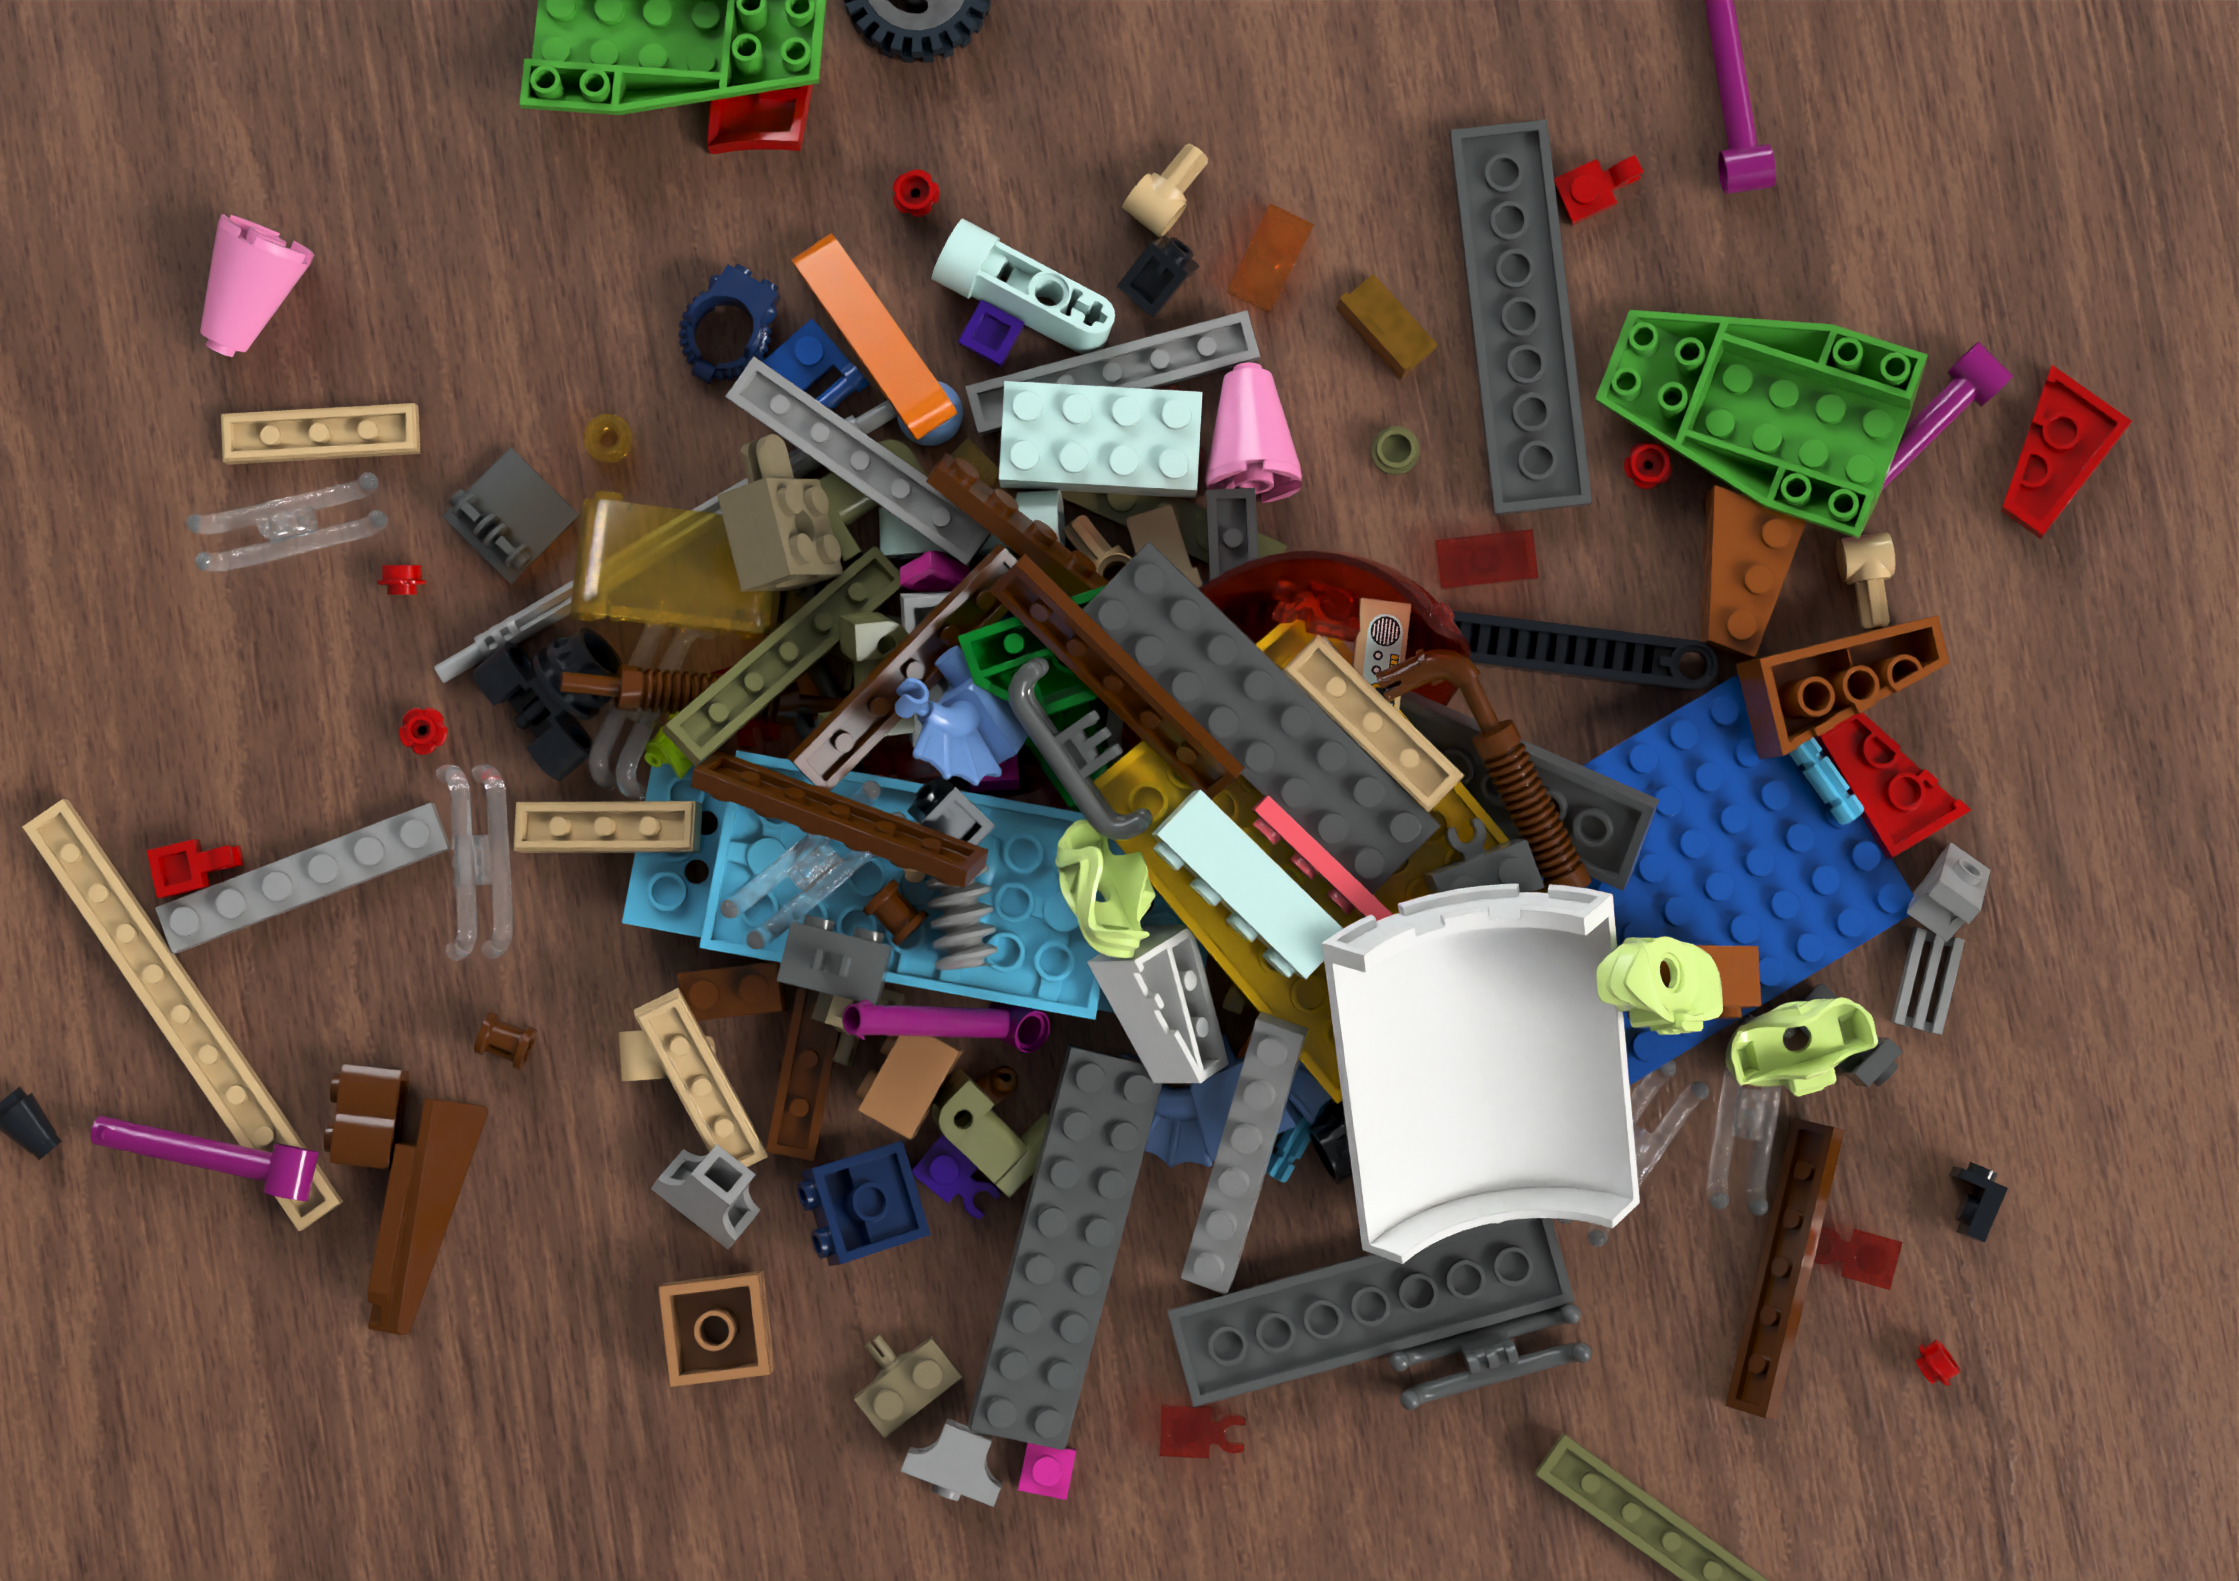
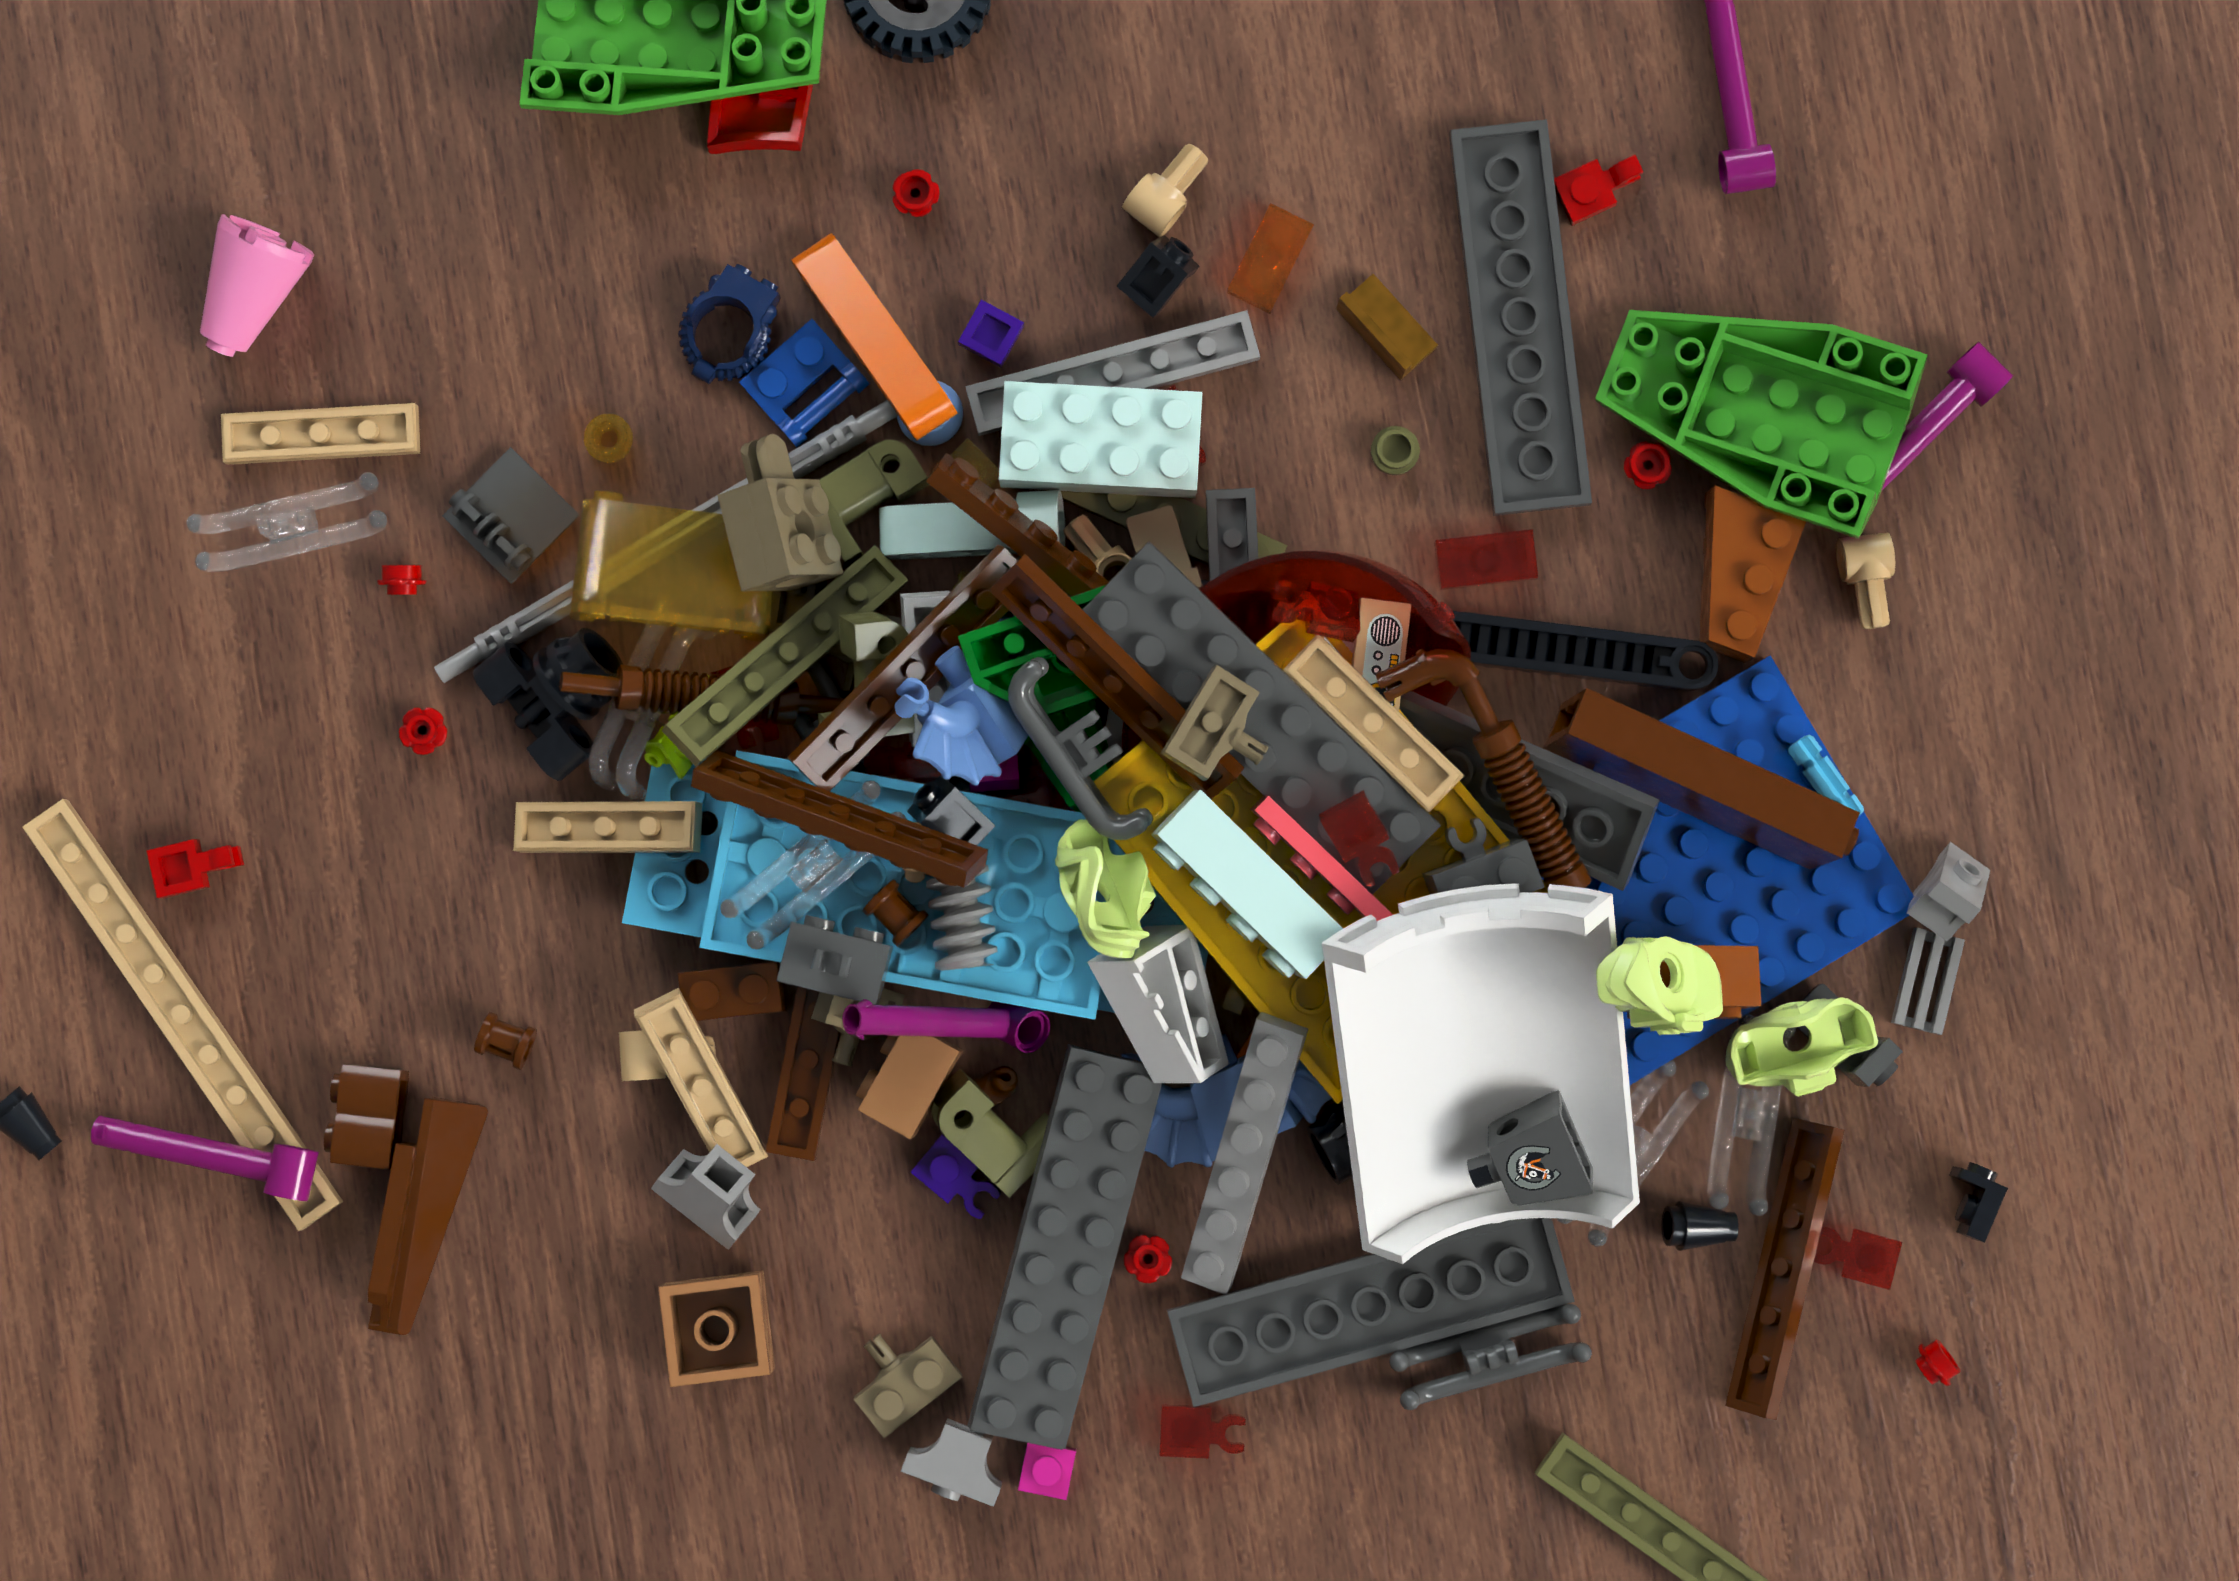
light grey plate [155,802,451,954] -> none
clear piece [436,764,513,961] -> none
light grey plate [725,357,992,567] -> none
dark blue plate [797,1140,931,1266] -> none
dark pink plate [900,551,969,592] -> none
light aqua beam [931,219,1115,354] -> none
bright pink cone [1205,362,1303,503] -> none
medium azure axle [1266,1100,1331,1182] -> none
dark orange wedge [1736,615,1950,759] -> none
red wing [1814,712,1971,860] -> none
red wing [2001,365,2132,539] -> none
none -> red plate [1124,1235,1172,1283]
none -> dark tan plate [1160,665,1268,781]
none -> clear red plate [1319,790,1399,887]
none -> dark grey torso [1467,1090,1593,1206]
none -> reddish brown brick [1543,688,1860,869]
none -> black cone [1661,1201,1739,1251]

